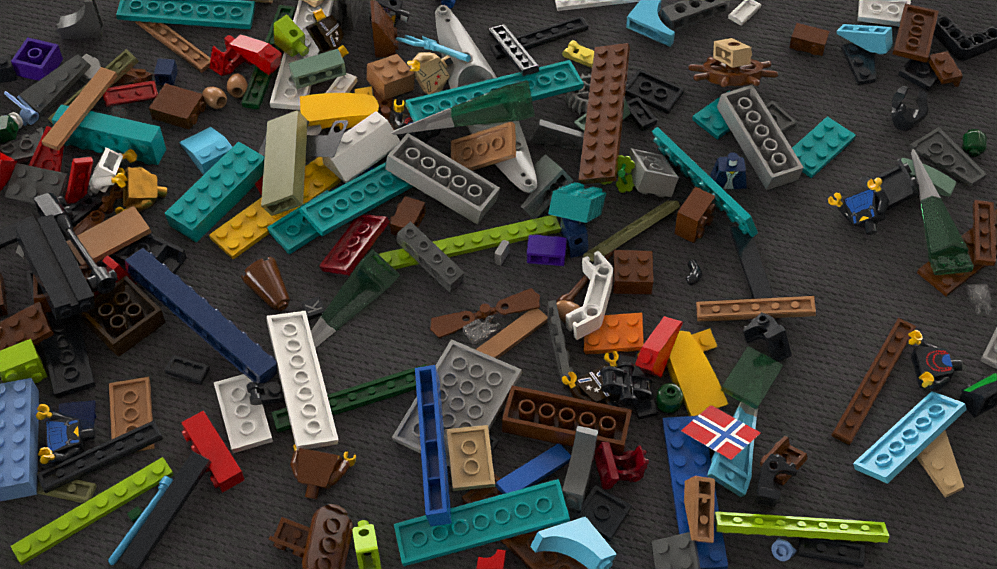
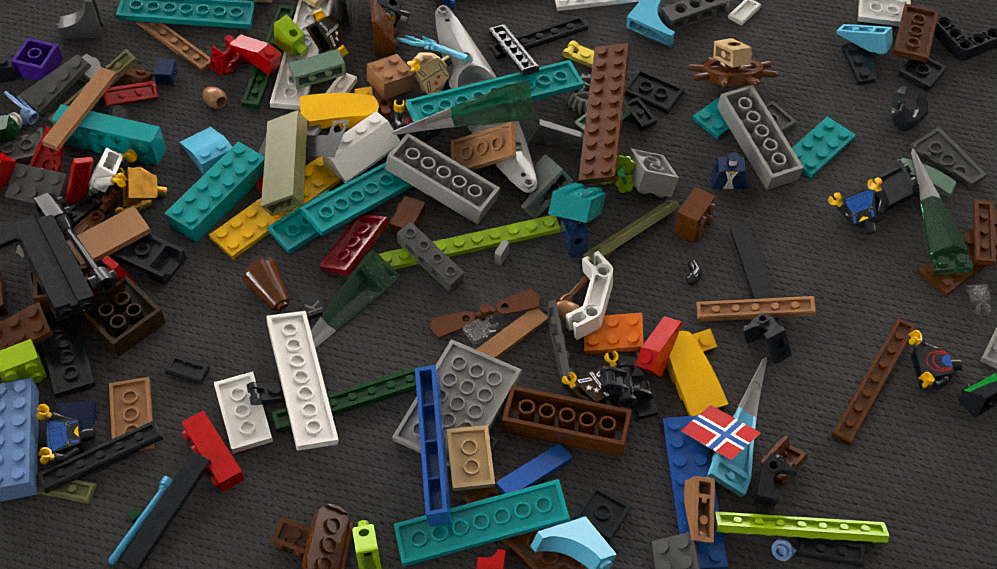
lime plate [10,457,174,565] -> none
dark blue brick [125,248,277,383] -> none
reddish brown brick [149,83,206,130] -> none
medium nougat animal [227,73,248,98] -> none
reddish brown torso [290,444,356,499] -> none
dark purple brick [527,235,567,266] -> none
dark grey arch [562,426,598,511] -> none
dark red tile [594,442,649,489] -> none
reddish brown brick [613,250,653,294] -> none
teal plate [652,127,758,237] -> none
dark green head [656,383,683,414] -> none
clear green tile [721,346,783,410] -> none
reddish brown brick [789,23,830,56] -> none
medium azure plate [853,391,967,484] -> none
tan wing [916,430,964,498] -> none
reddish brown bracket [927,51,963,87] -> none
dark green head [962,129,987,157] -> none

